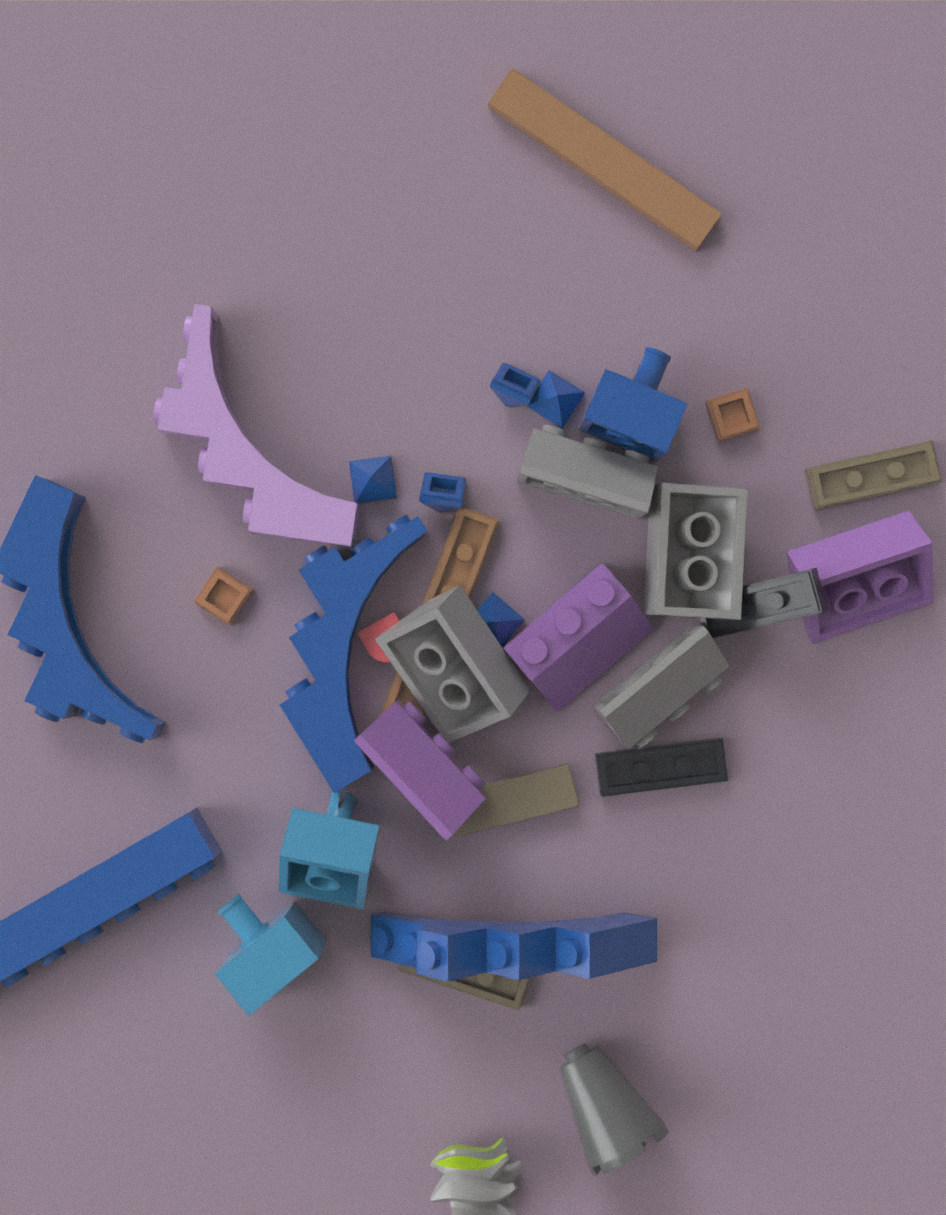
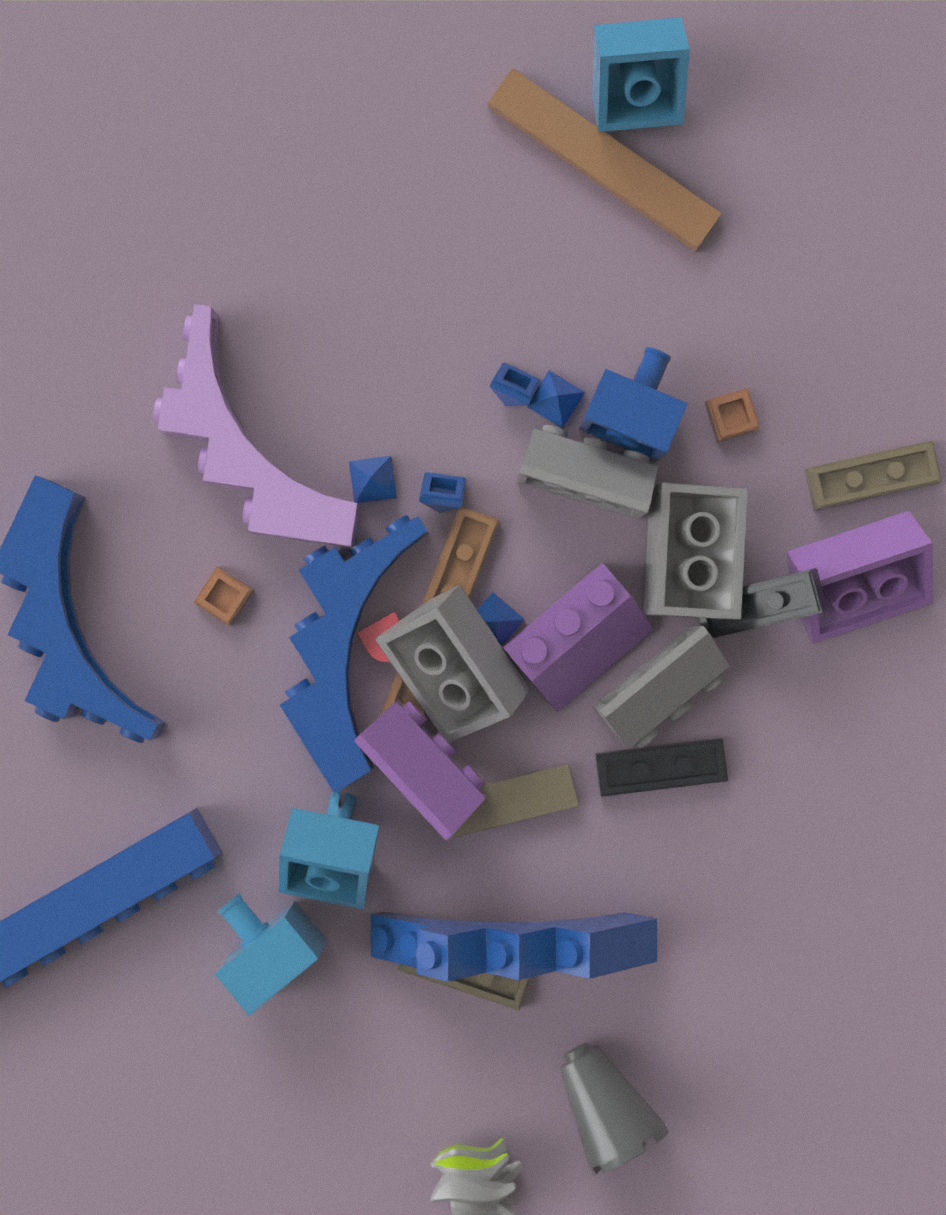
none -> dark azure brick [592,17,690,132]

